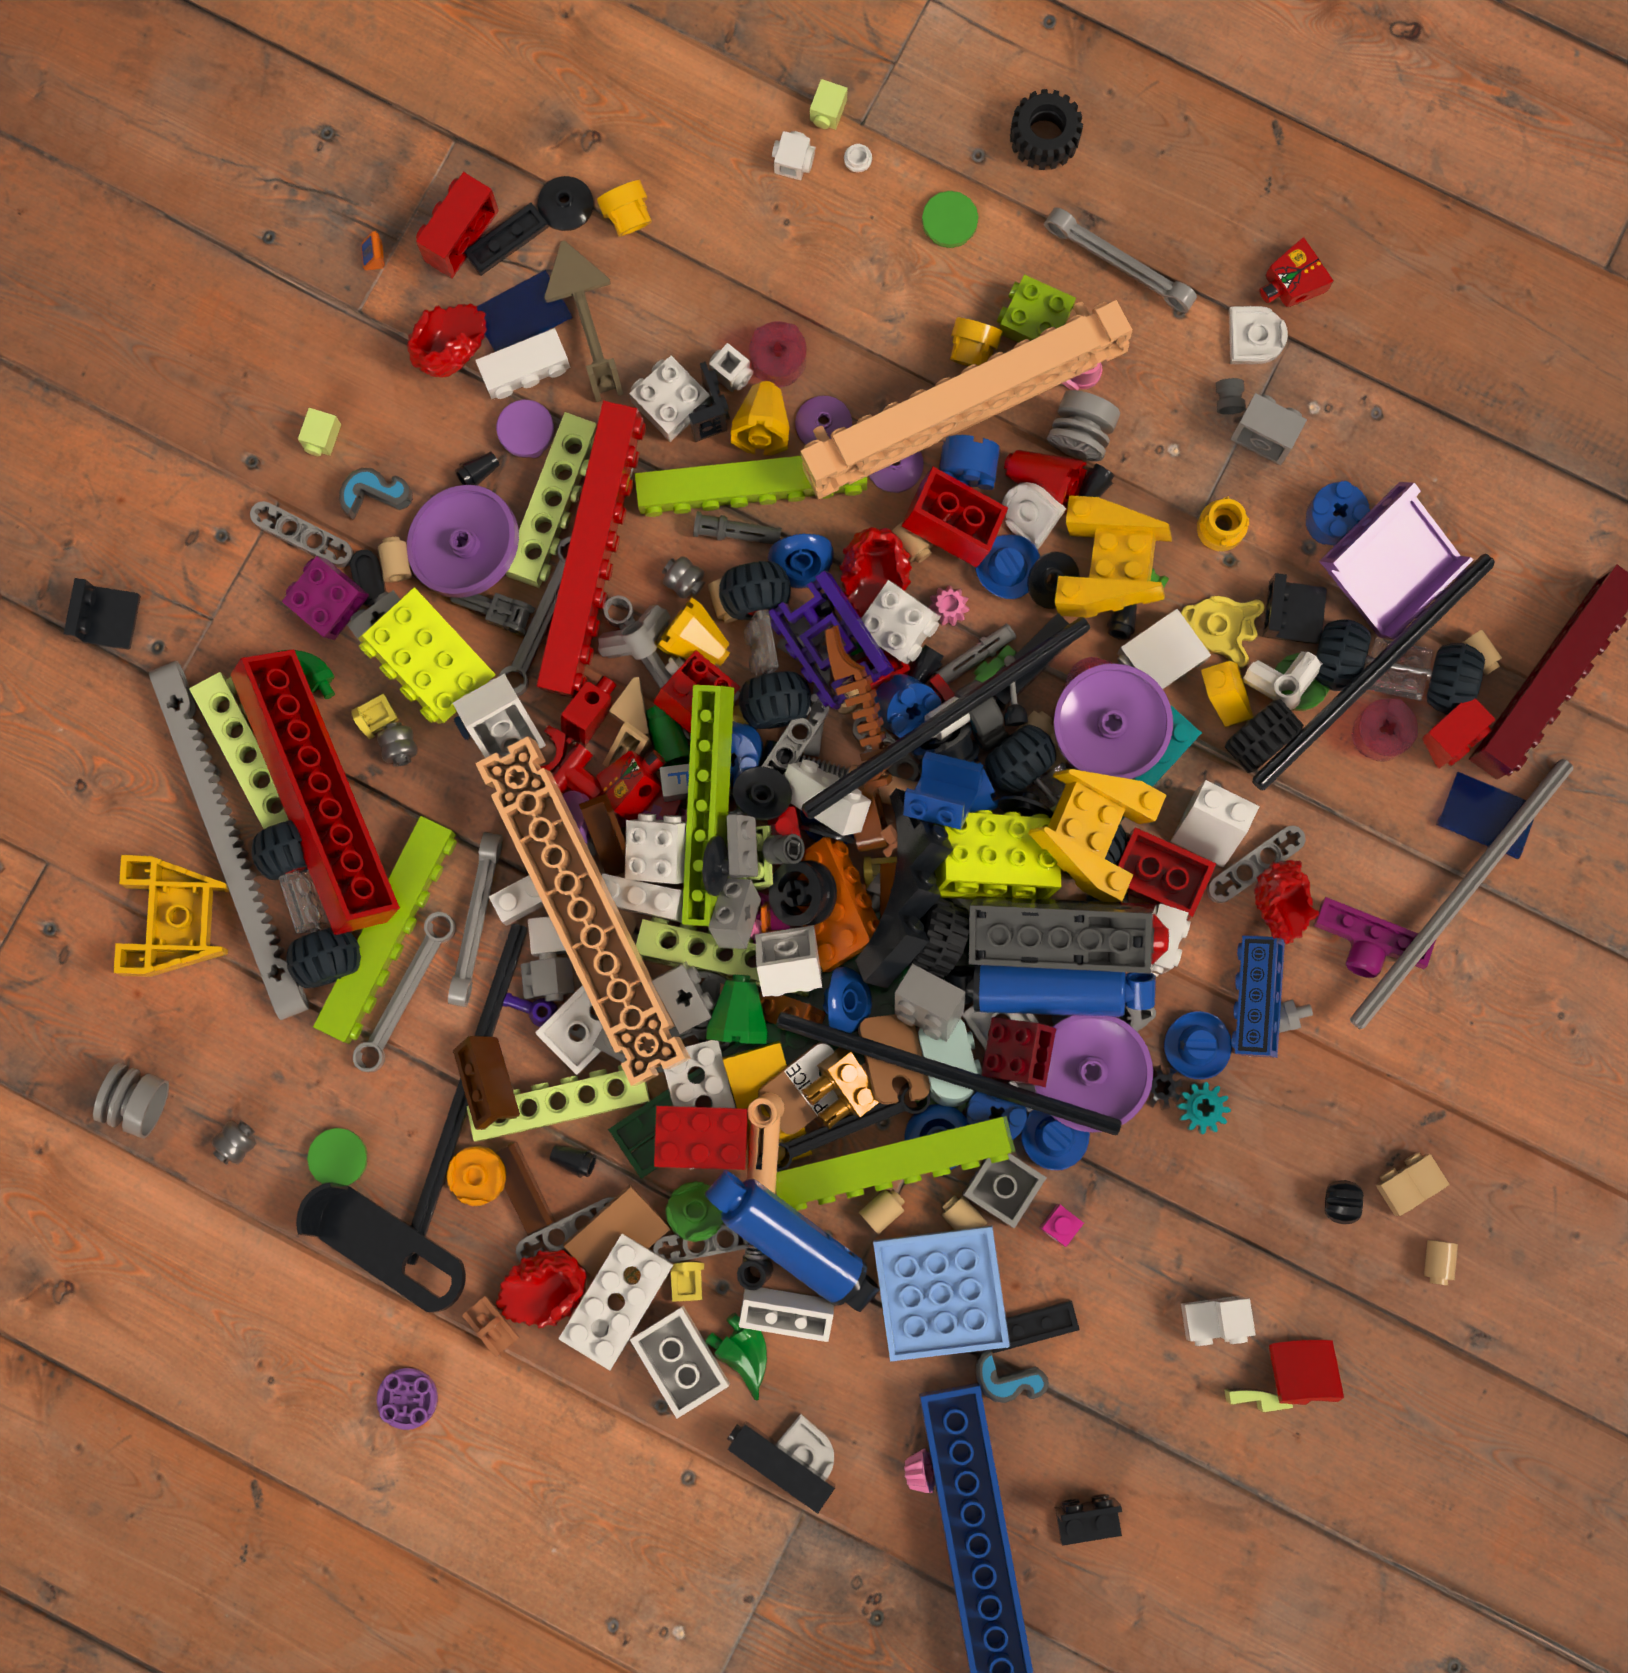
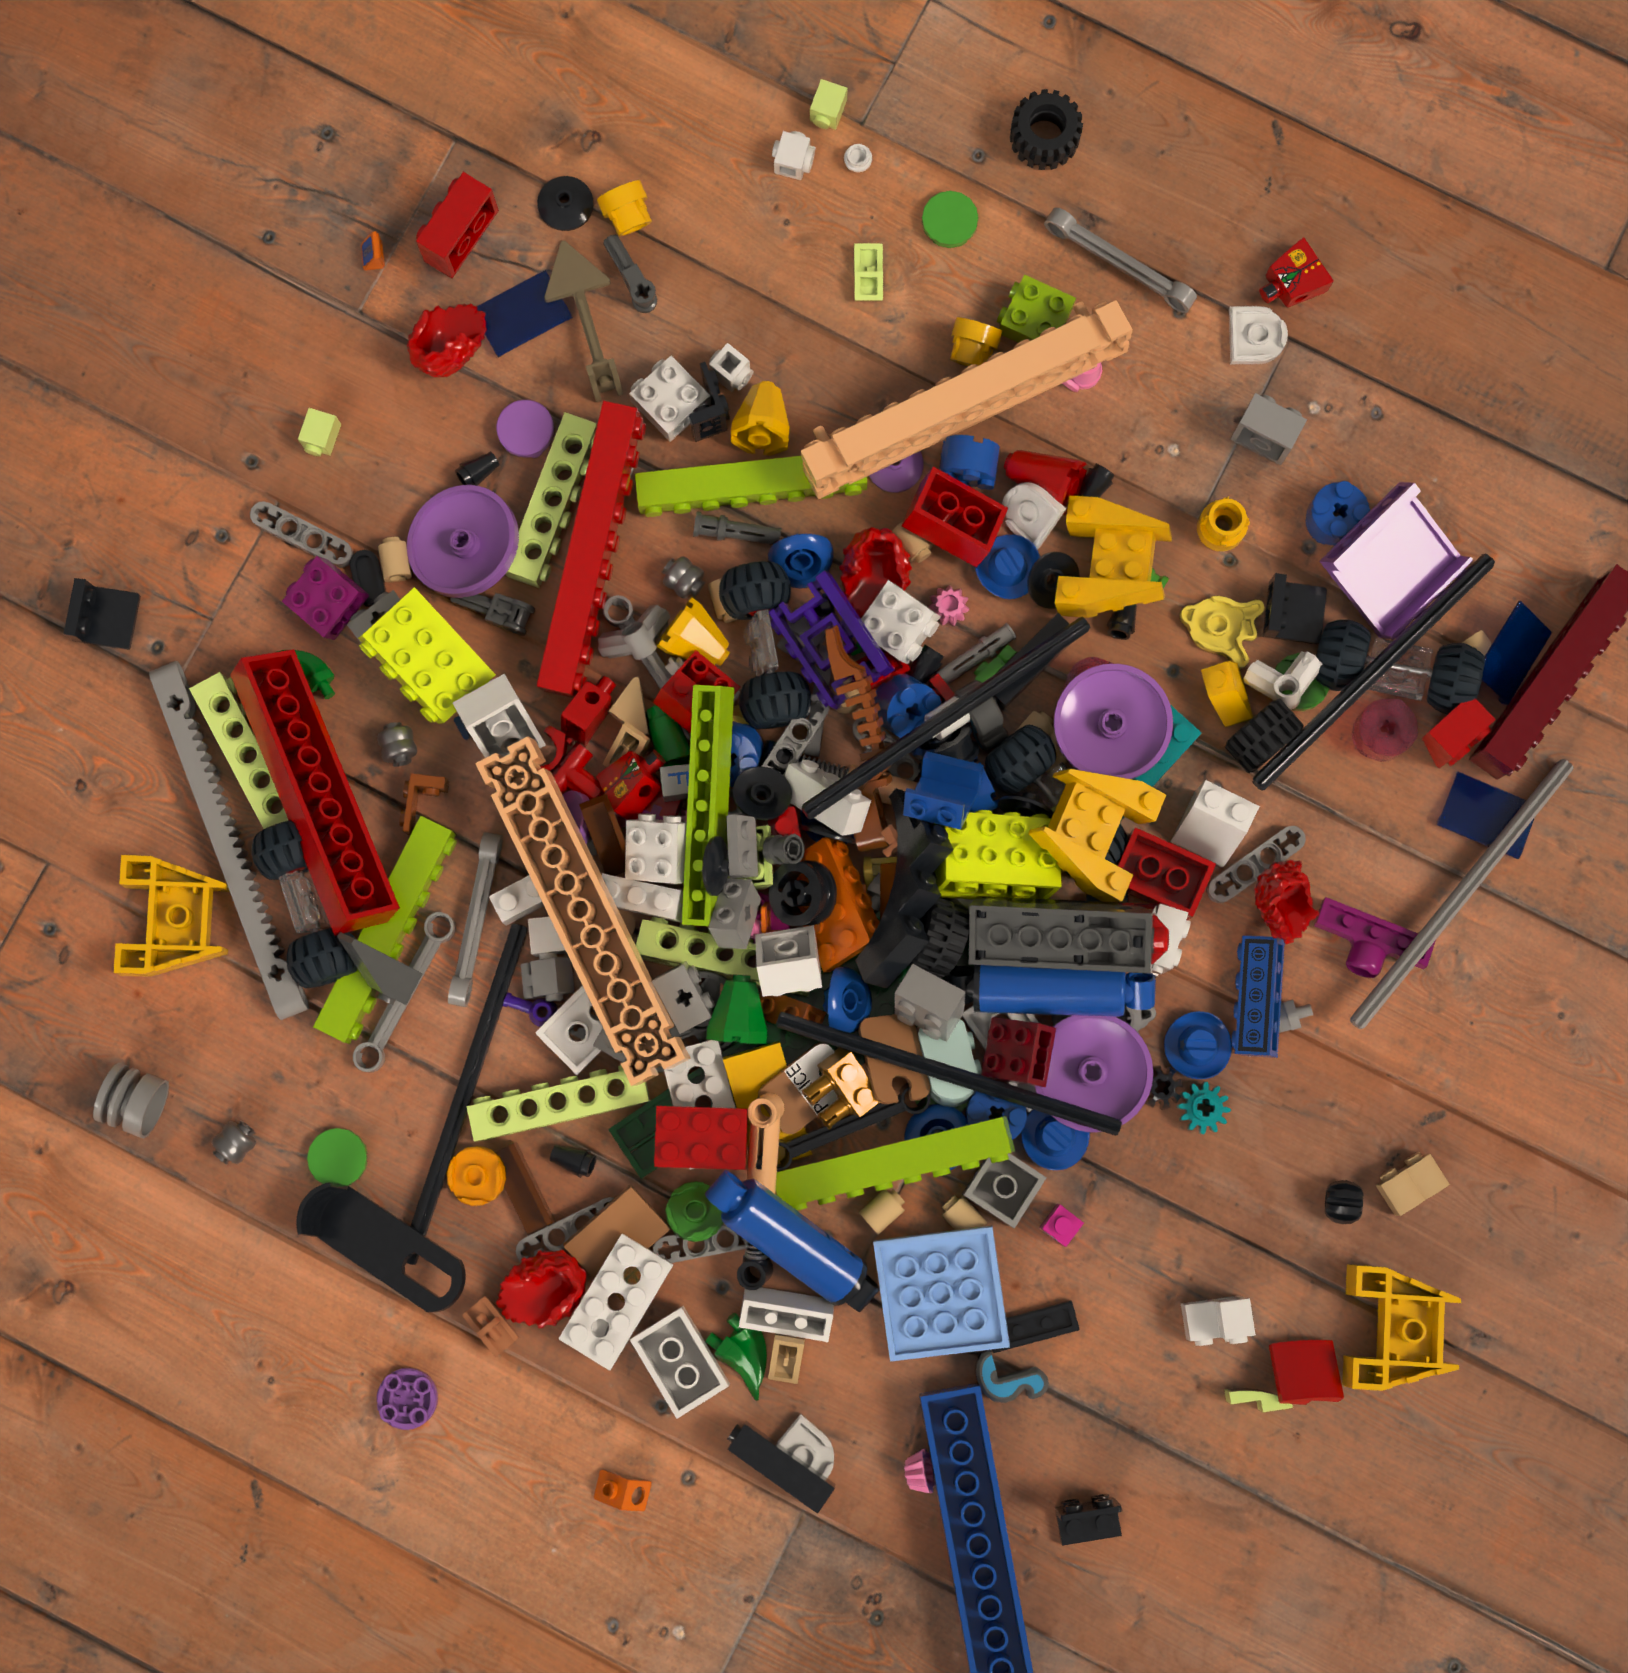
dark grey animal [339,468,413,520] -> none
light yellow tile [351,693,399,739] -> none
reddish brown panel [453,1036,520,1130] -> none
black tile [464,202,549,276] -> none
white brick [475,328,570,399] -> none
light grey piece [499,536,571,697] -> none
light yellow tile [670,1261,704,1302] -> none
clear pink brick [749,321,807,387] -> none
medium lavender dish [795,396,852,445] -> none
black hinge [1004,655,1028,726] -> none
light grey wheel [1047,390,1121,462] -> none
white panel [1117,609,1211,689] -> none
dark grey wheel [1216,378,1246,415] -> none
tan brick [1424,1240,1458,1285] -> none
none -> dark grey slope [338,932,423,1005]
none -> dark orange bracket [399,773,449,835]
none -> orange bracket [594,1470,652,1511]
none -> dark grey connector [603,234,657,313]
none -> tan slope [768,1333,805,1384]
none -> yellowish green slope [854,243,883,301]
none -> yellow wedge [1342,1264,1461,1391]
none -> clear blue piece [1482,601,1552,705]

